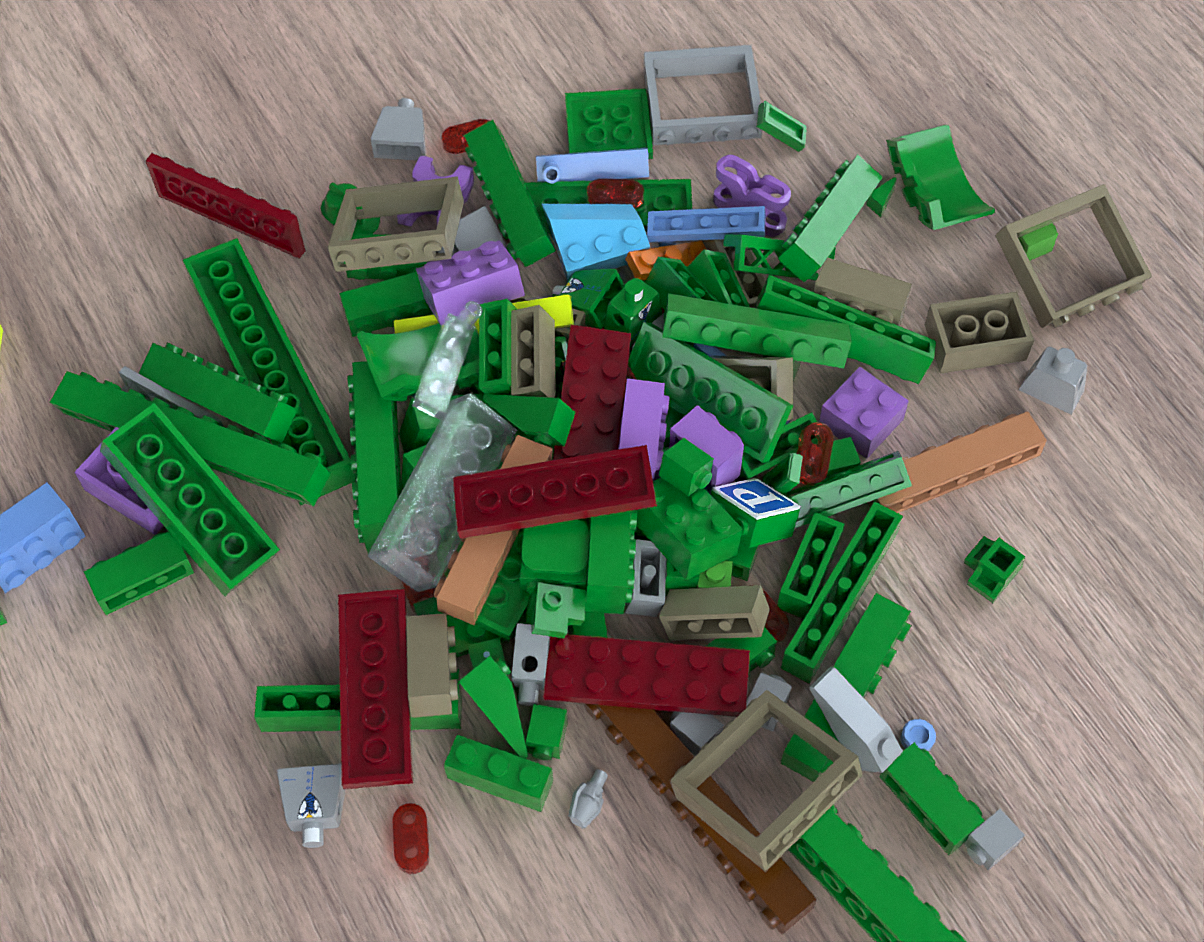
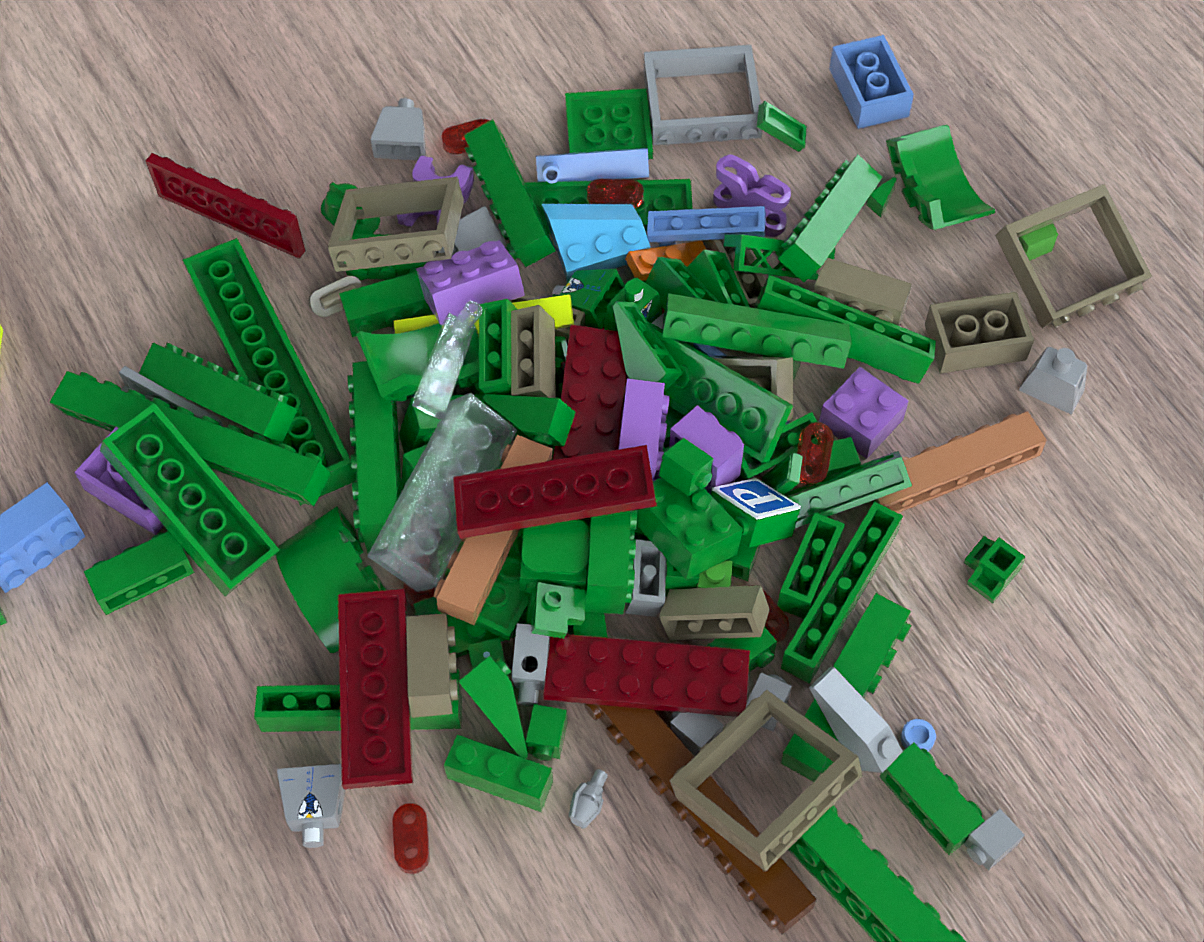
none -> green panel [276,506,387,653]
none -> dark tan piece [309,275,363,317]
none -> green slope [613,302,683,392]
none -> medium blue brick [829,35,914,129]

